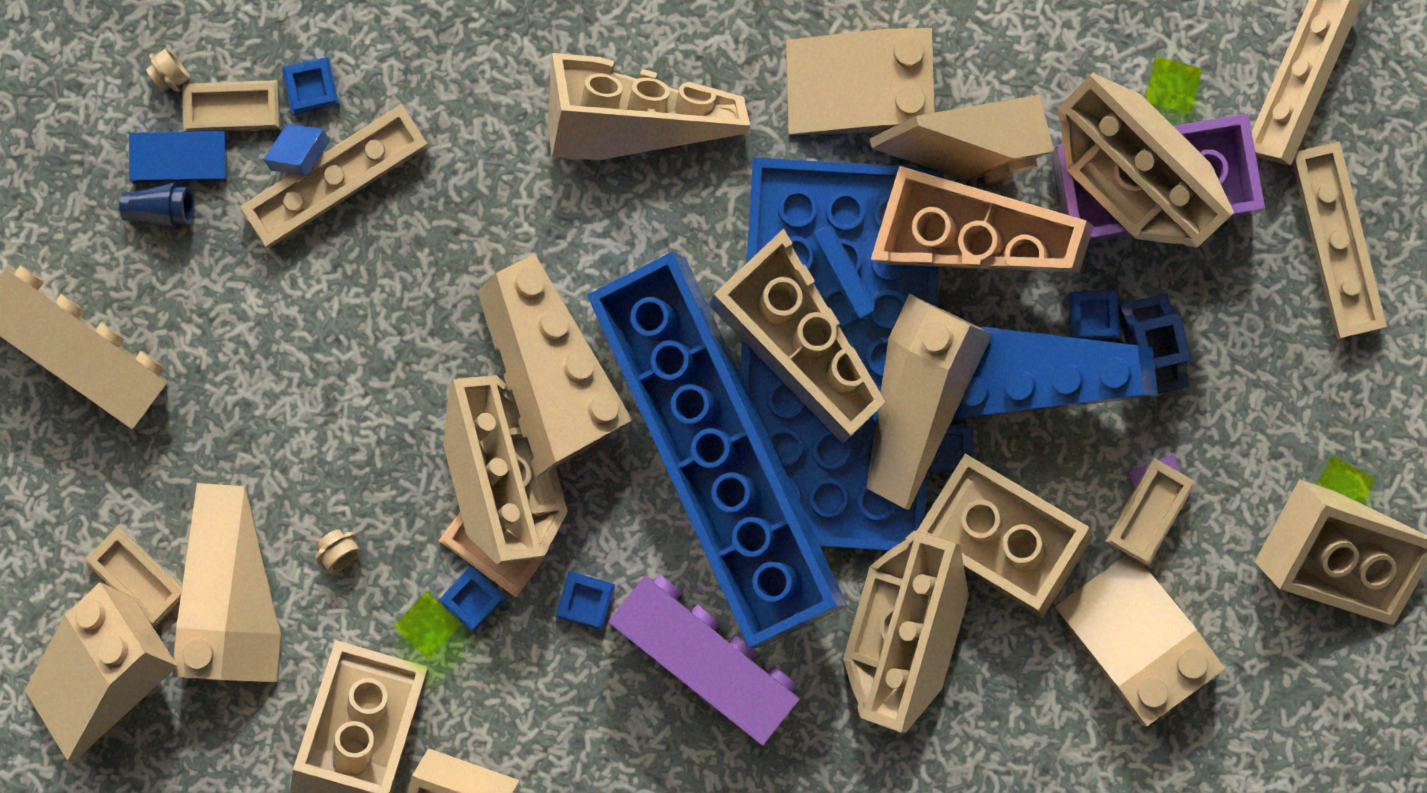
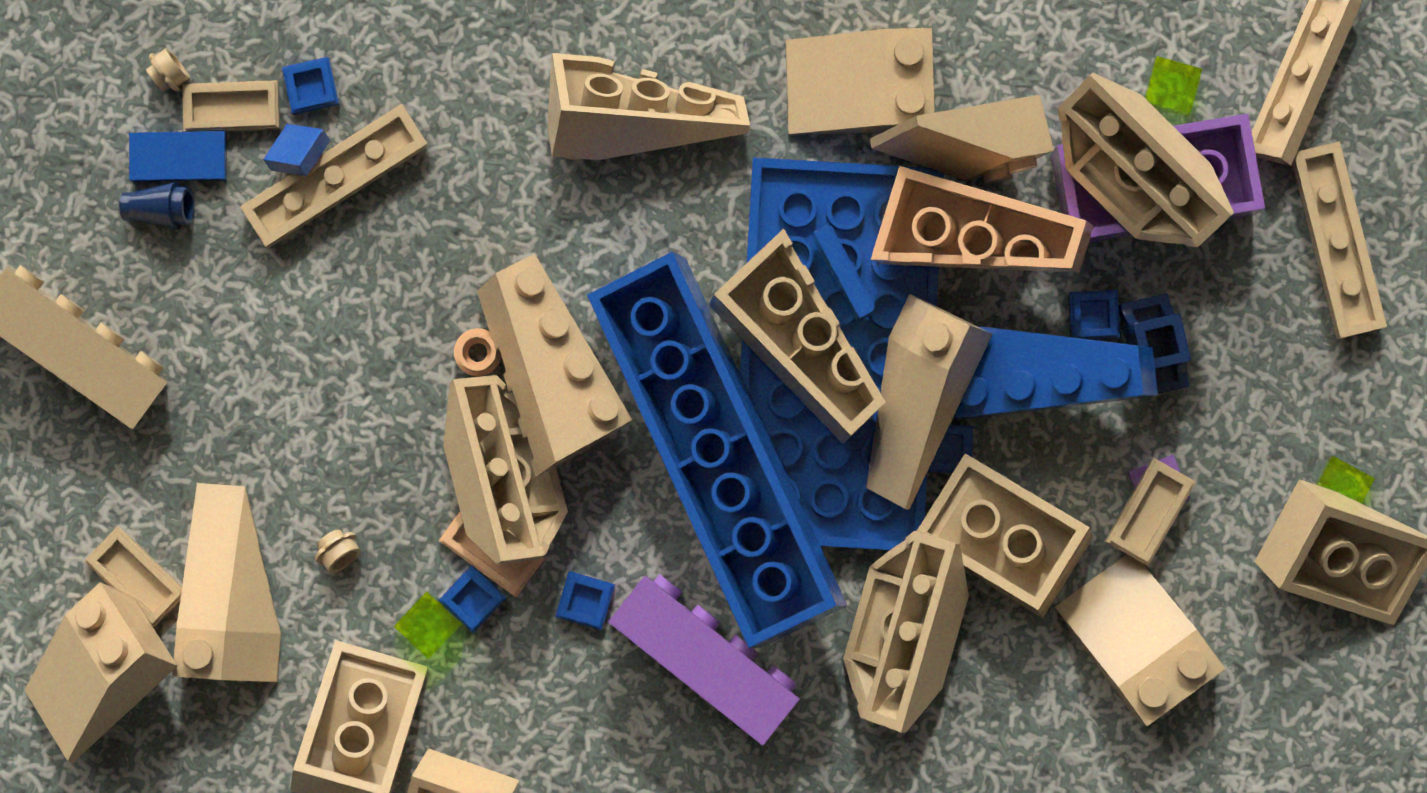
none -> light nougat plate [454,328,502,377]

